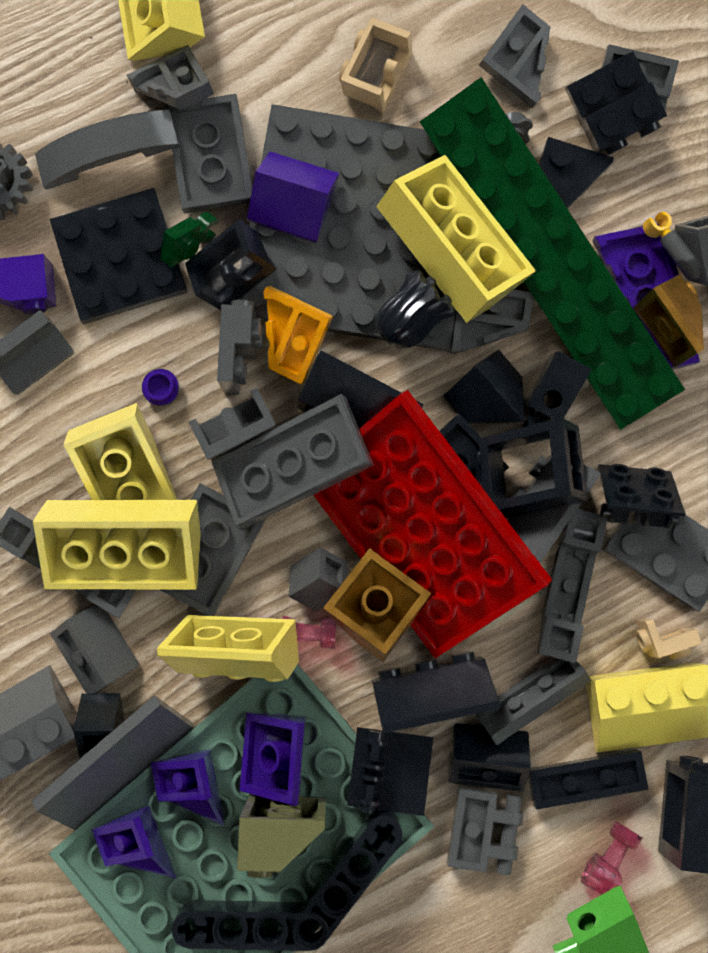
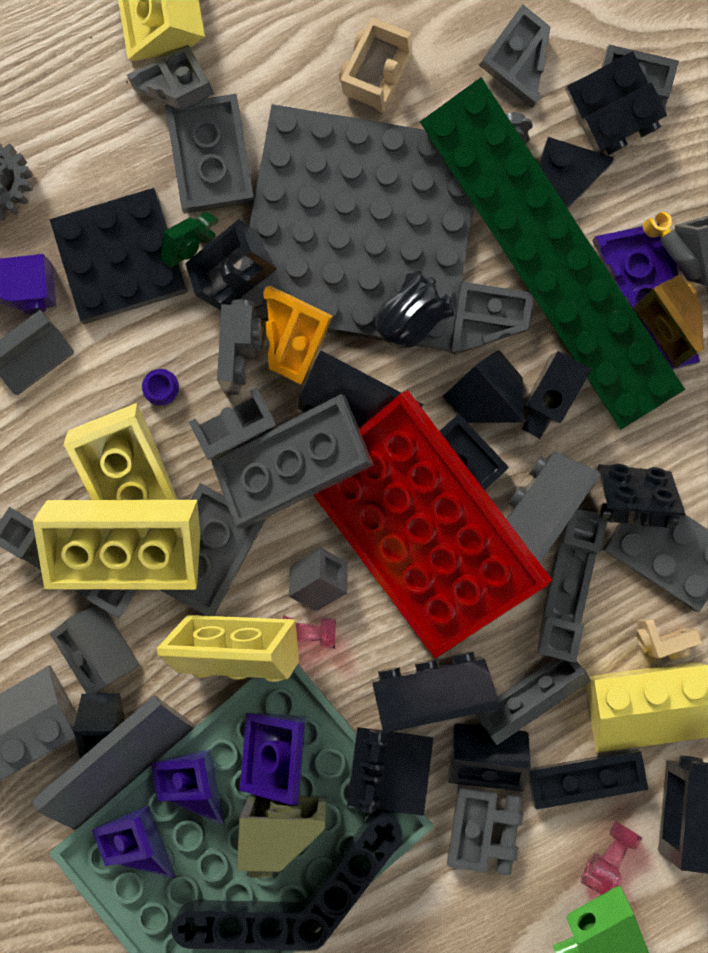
dark grey slope [35,110,180,190] -> none
dark purple slope [247,151,339,243] -> none
pearl gold slope [323,548,431,662] -> none
light yellow slope [376,155,536,323] -> none
black window [477,418,588,518] -> none

